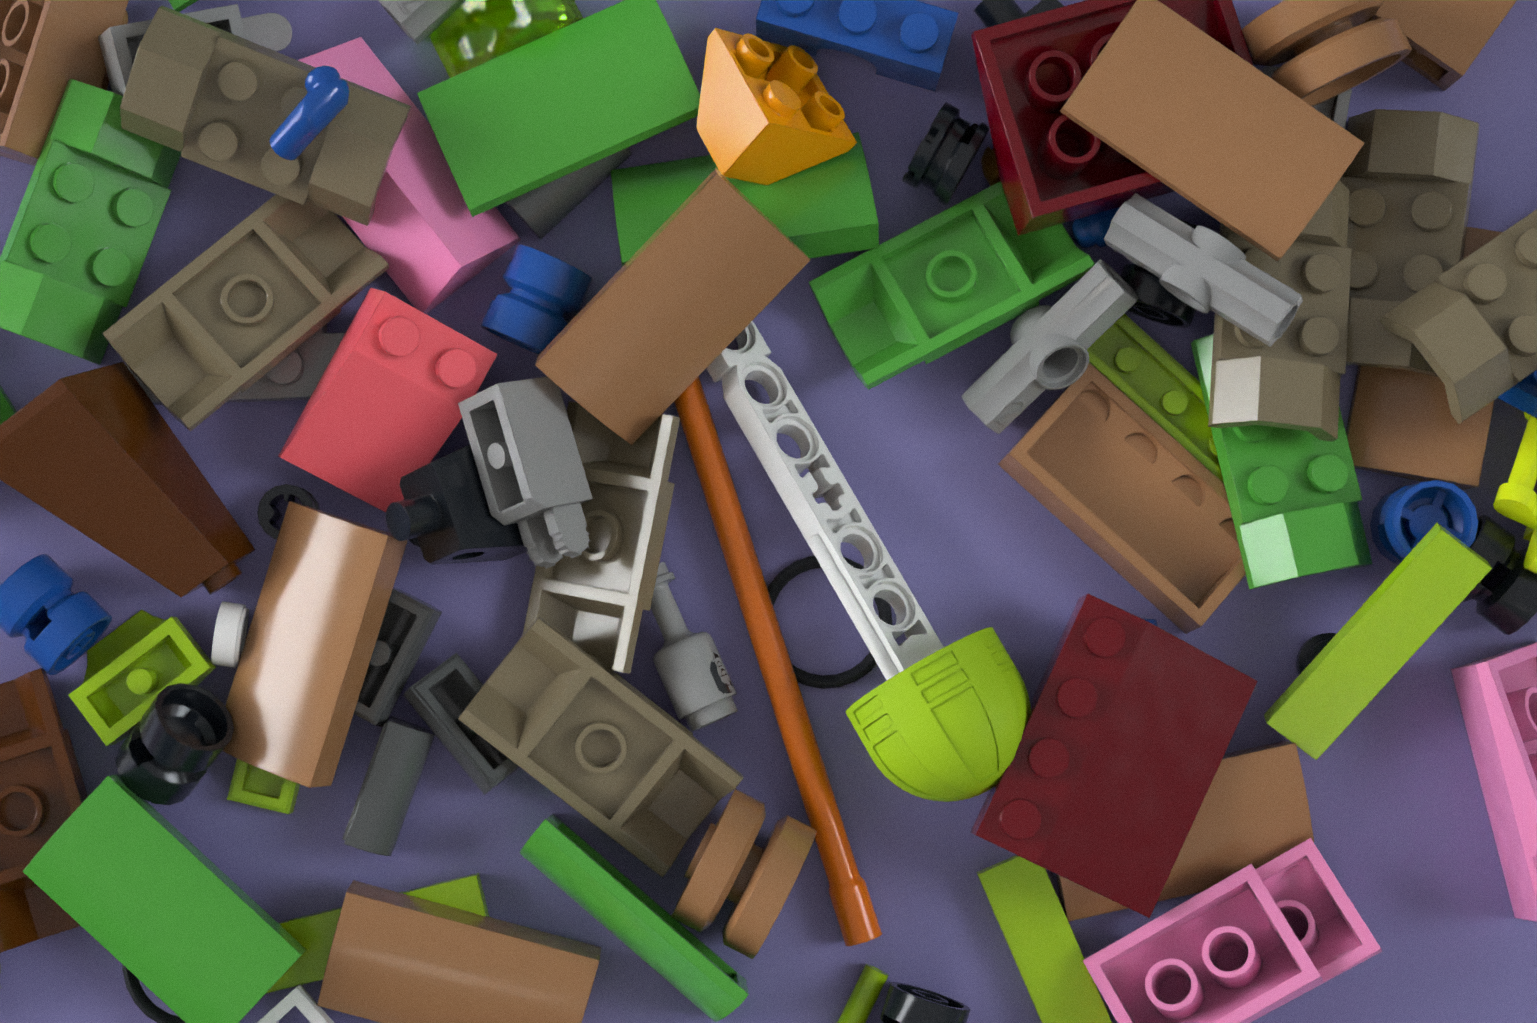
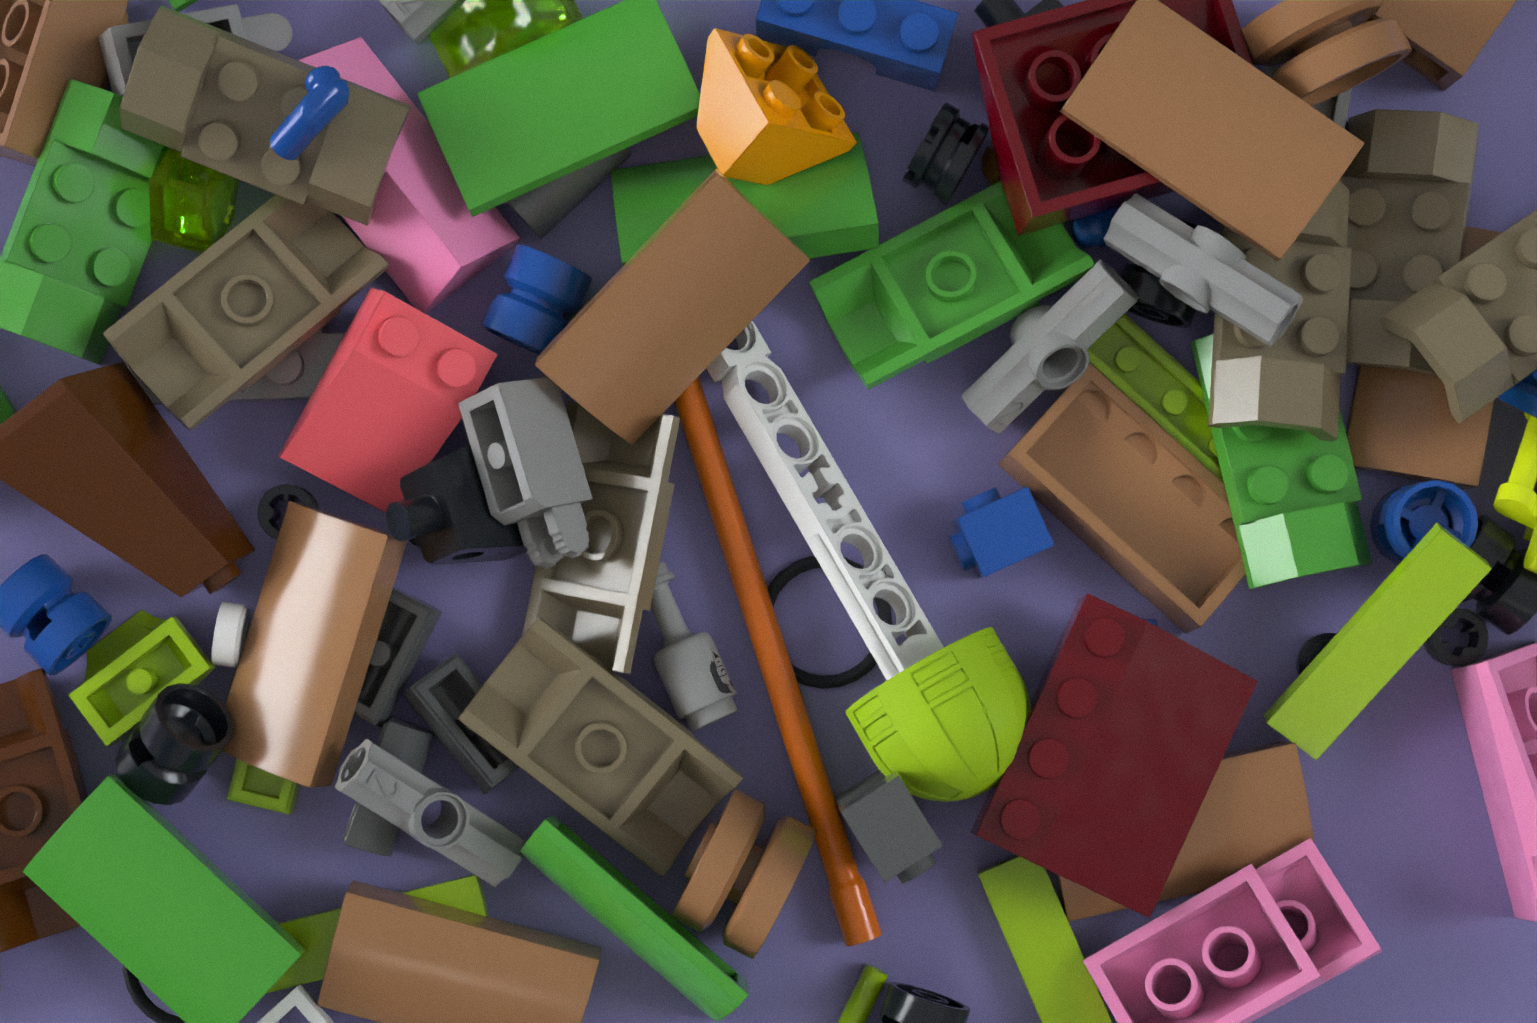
none -> clear neon green arch [149,148,240,253]
none -> light grey piece [334,739,525,887]
none -> dark grey arch [835,770,943,884]
none -> blue brick [948,486,1054,579]
none -> black bush [1424,608,1489,666]

